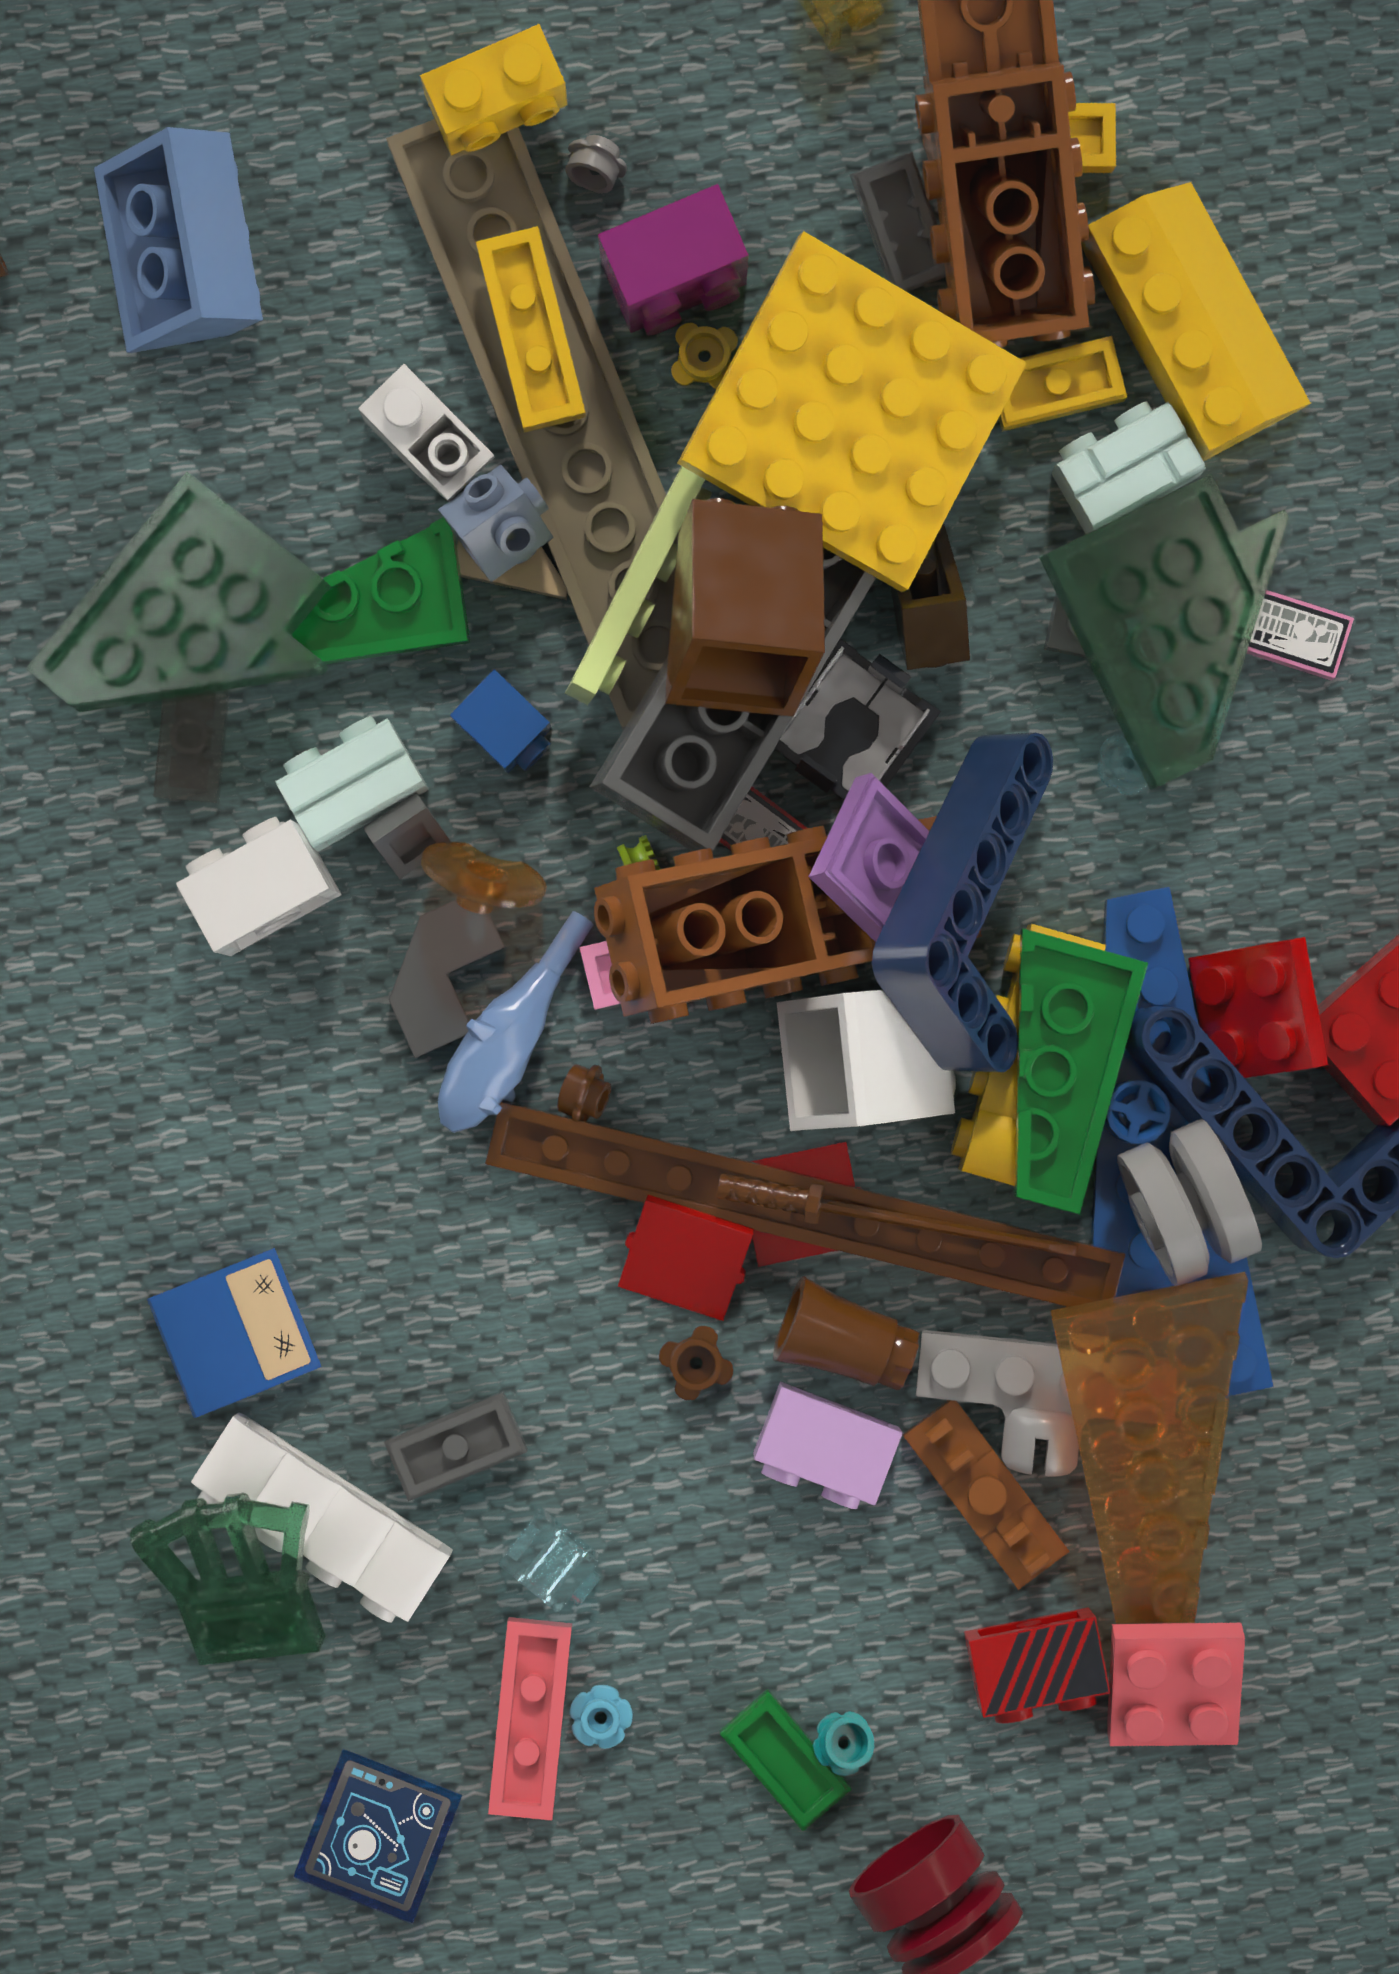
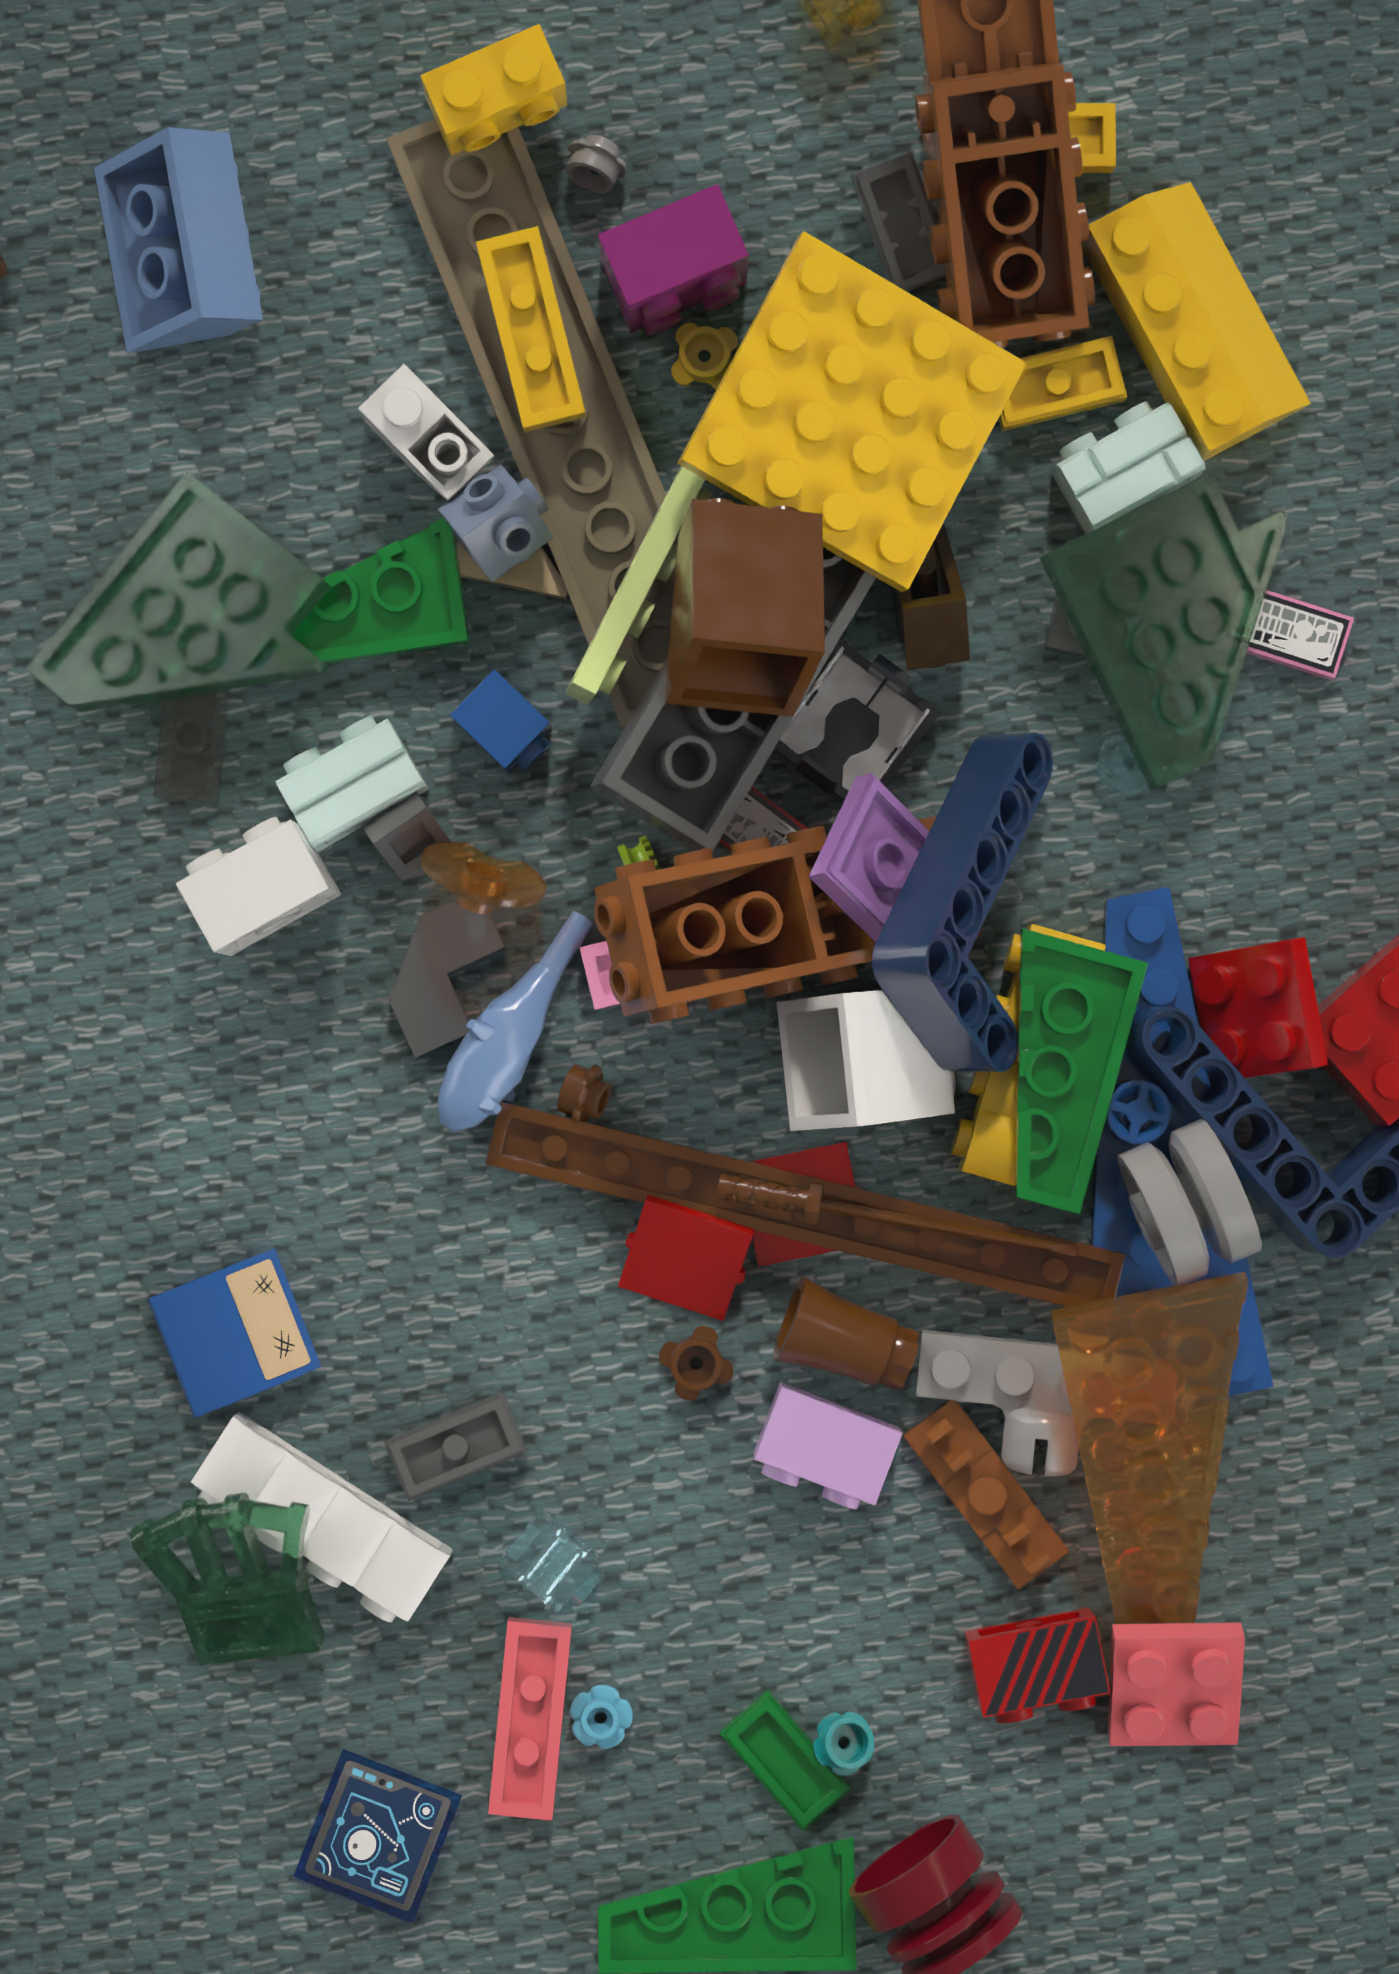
none -> green wing [598,1836,857,1974]

